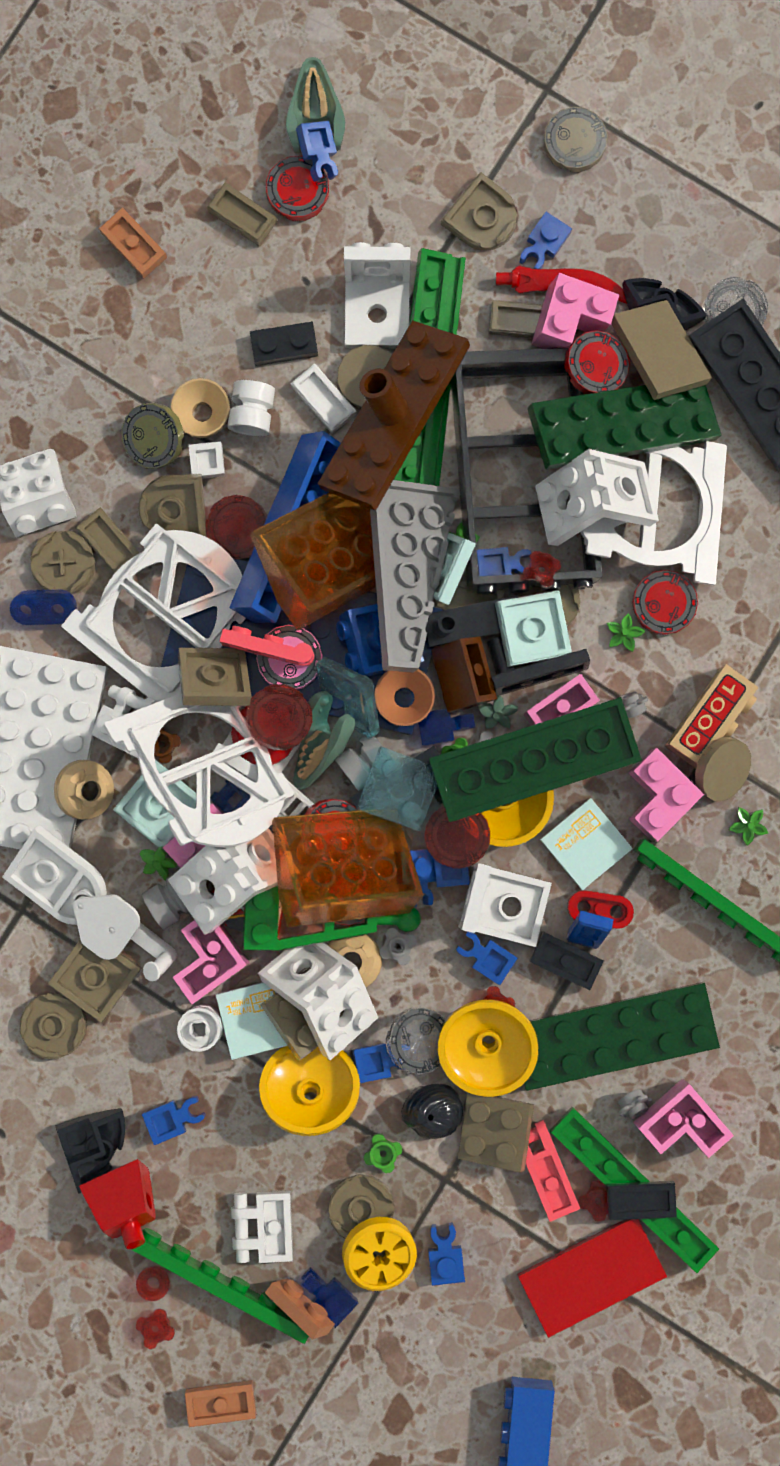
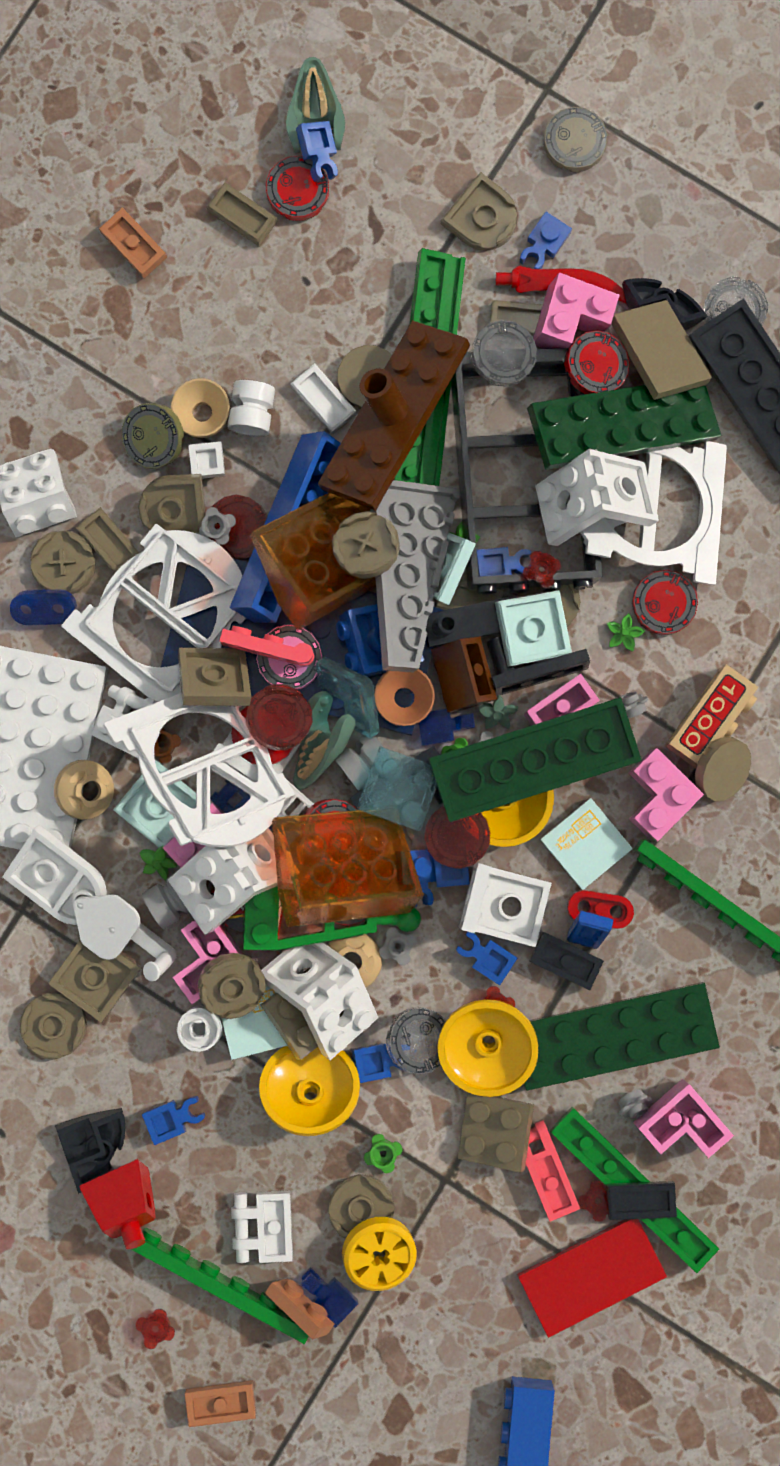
clear red plate [136,1266,170,1301] -> none
black plate [250,321,318,366] -> none
white bracket [344,242,410,349] -> none
black hair [401,1084,463,1139] -> none
blue plate [428,1222,465,1286] -> none
bright green plant [729,807,769,846] -> none
none -> dark tan tile [197,953,266,1019]
none -> light grey plate [199,507,236,545]
none -> dark tan tile [332,511,400,579]
none -> tile [471,320,537,387]

